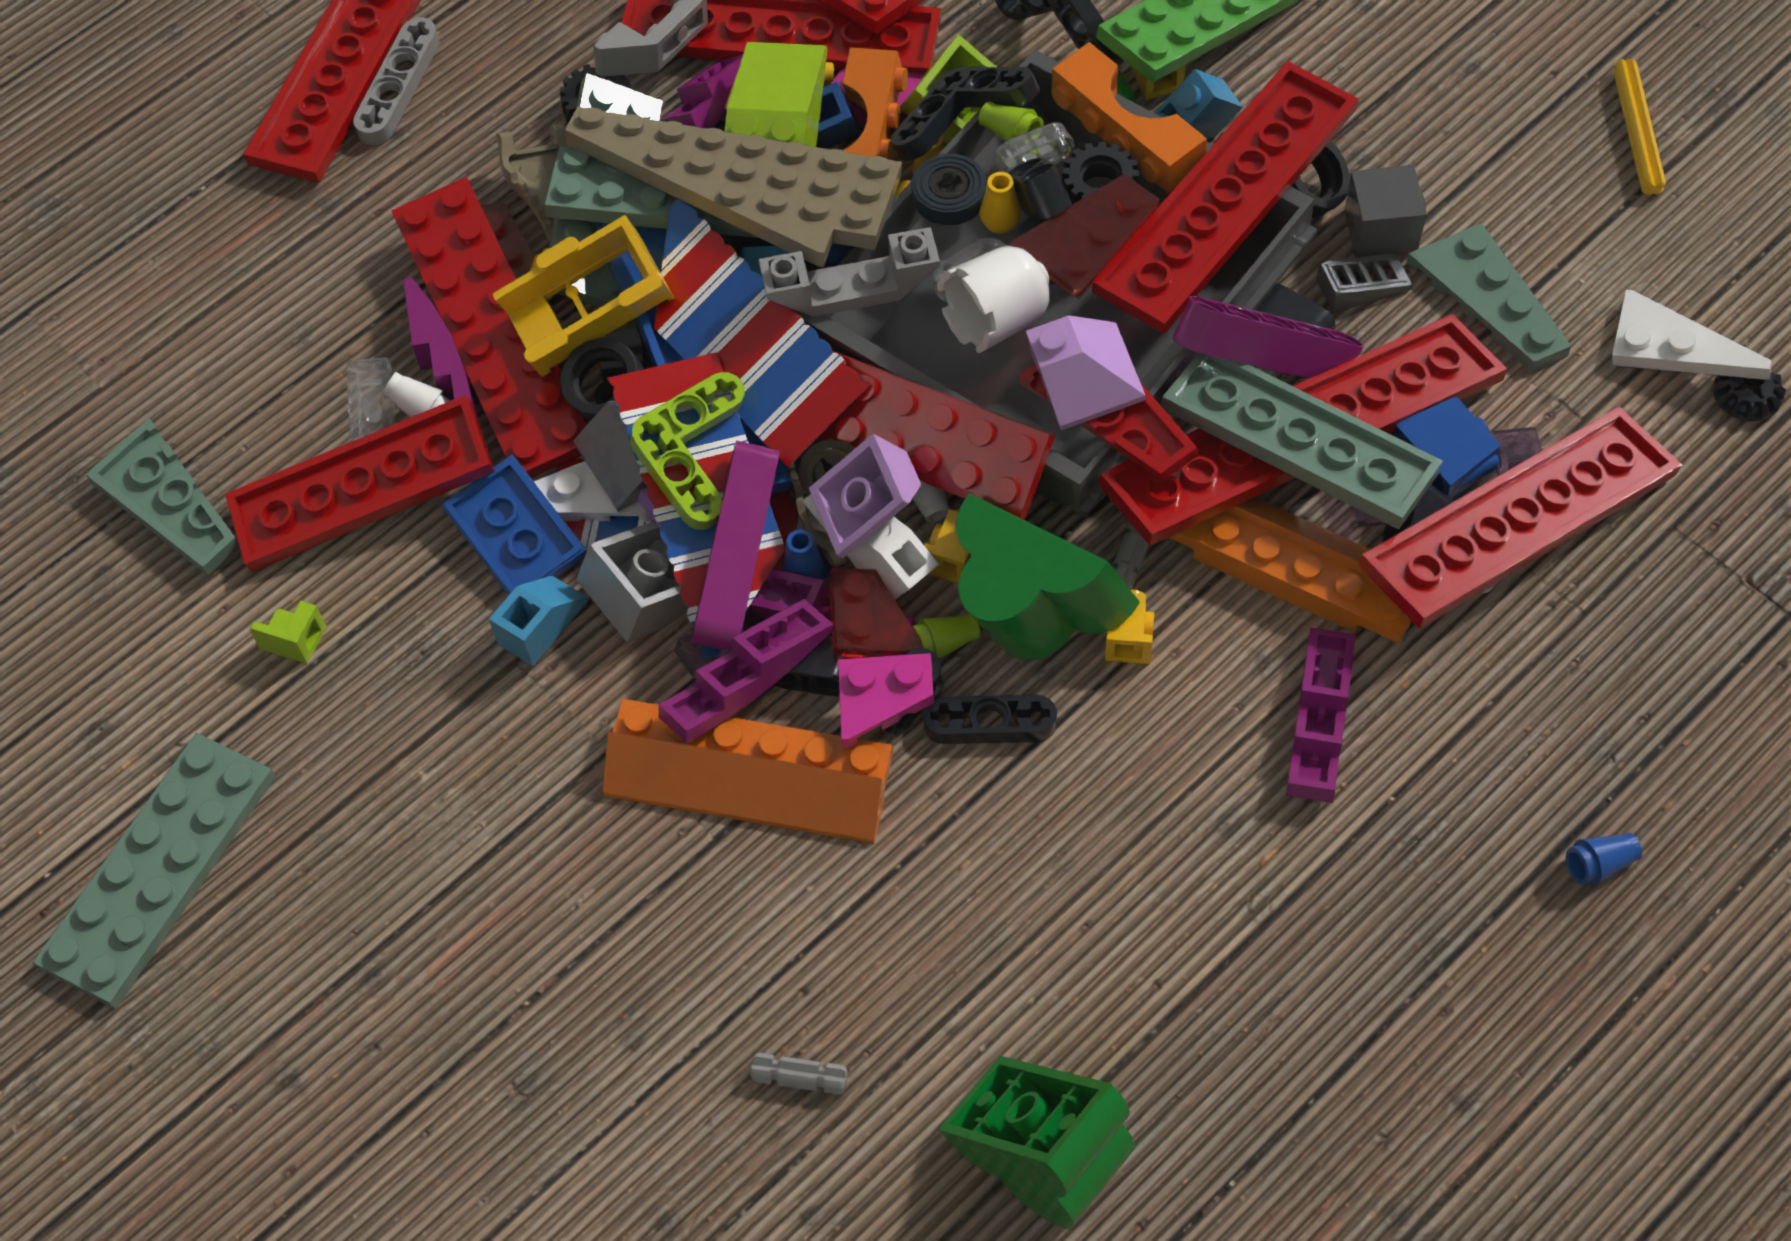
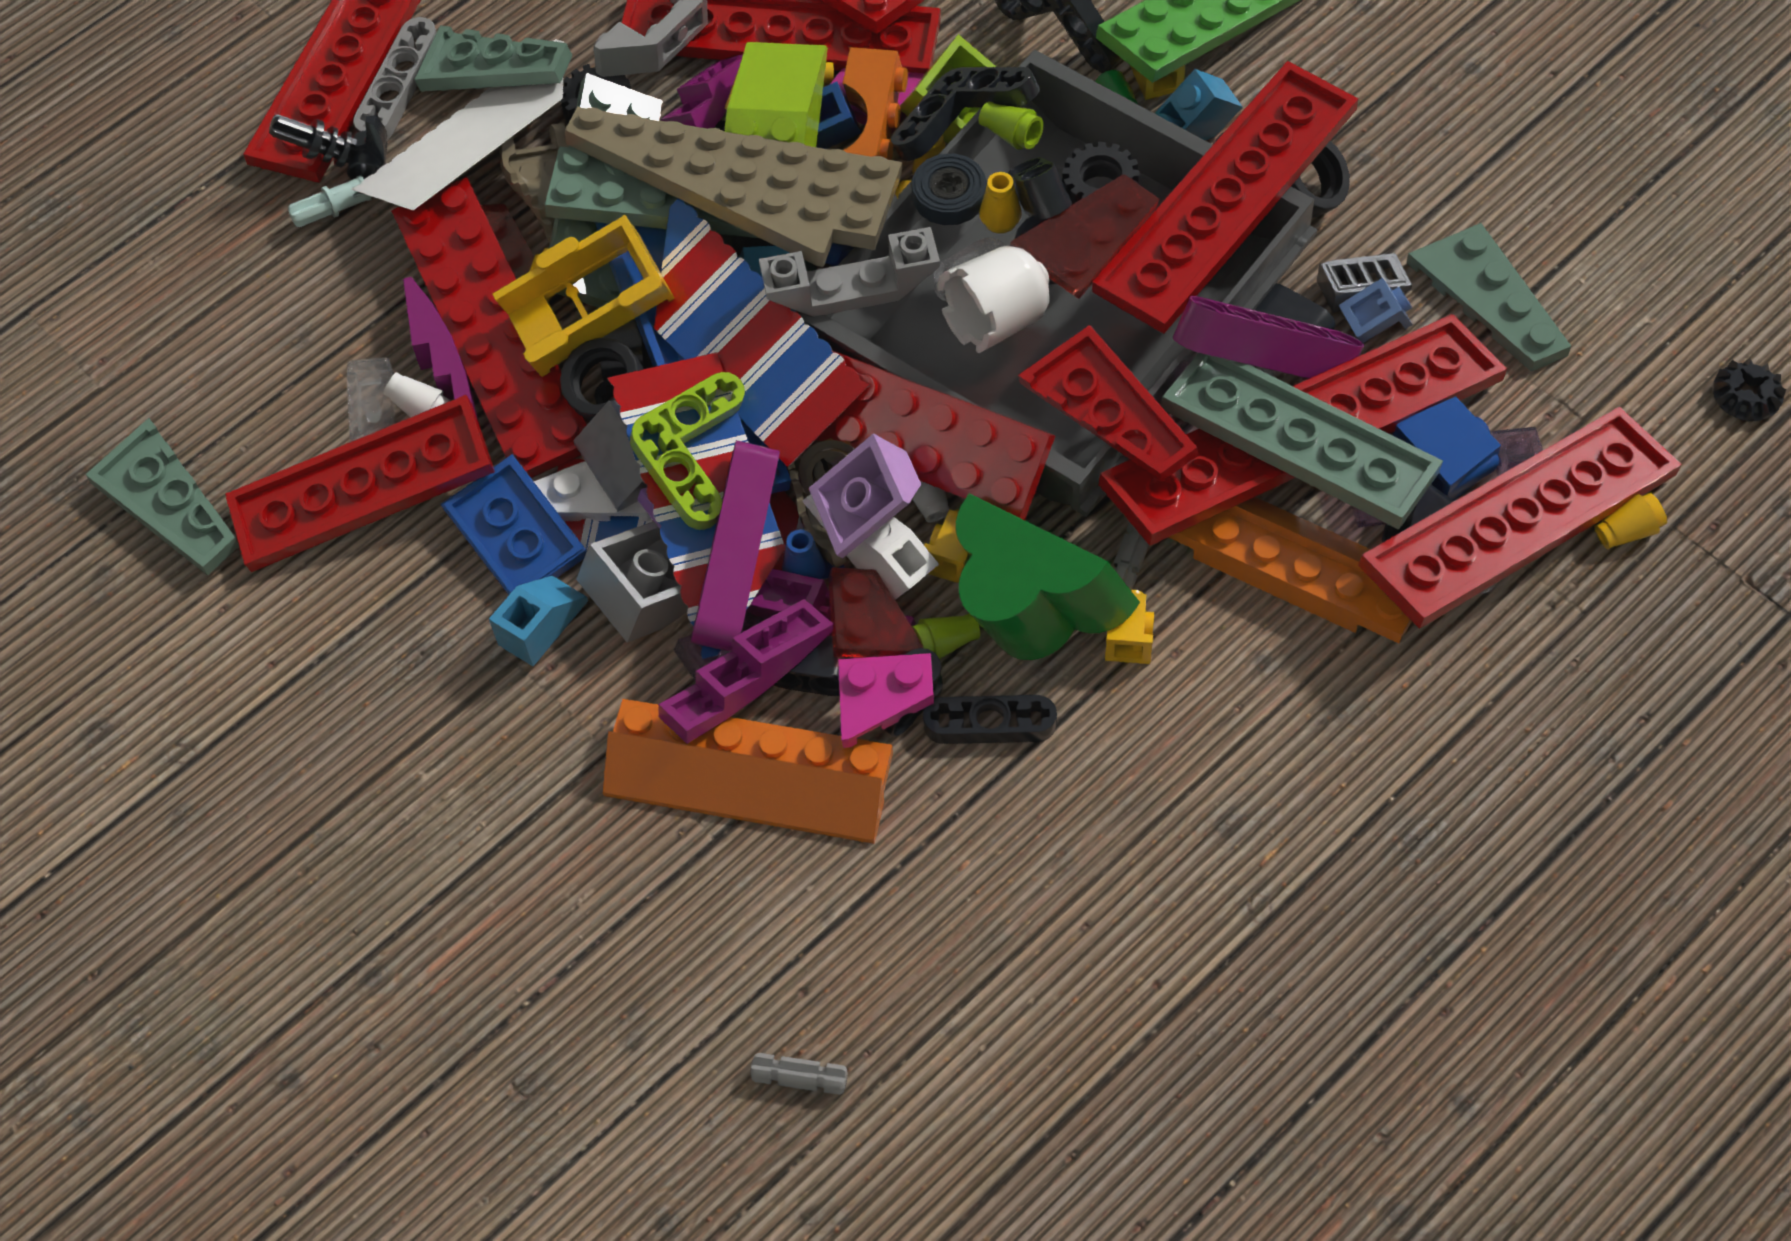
sand green plate [33,733,276,1009] -> none
lime panel [249,600,327,664] -> none
green brick [938,1056,1135,1229] -> none
clear beam [993,123,1075,173] -> none
lavender slope [1026,315,1146,431] -> none
orange arch [1051,42,1207,193] -> none
magenta slope [1286,627,1356,803] -> none
dark grey head [1345,165,1426,257] -> none
blue cone [1566,833,1642,886] -> none
white wing [1612,290,1772,380] -> none
yellow axle [1613,58,1666,196] -> none
none -> black piece [269,114,388,180]
none -> light aqua axle [288,175,371,227]
none -> white sticker [351,39,564,210]
none -> sand green wing [414,25,572,91]
none -> medium blue bracket [1339,278,1413,343]
none -> yellow cone [1595,493,1667,549]

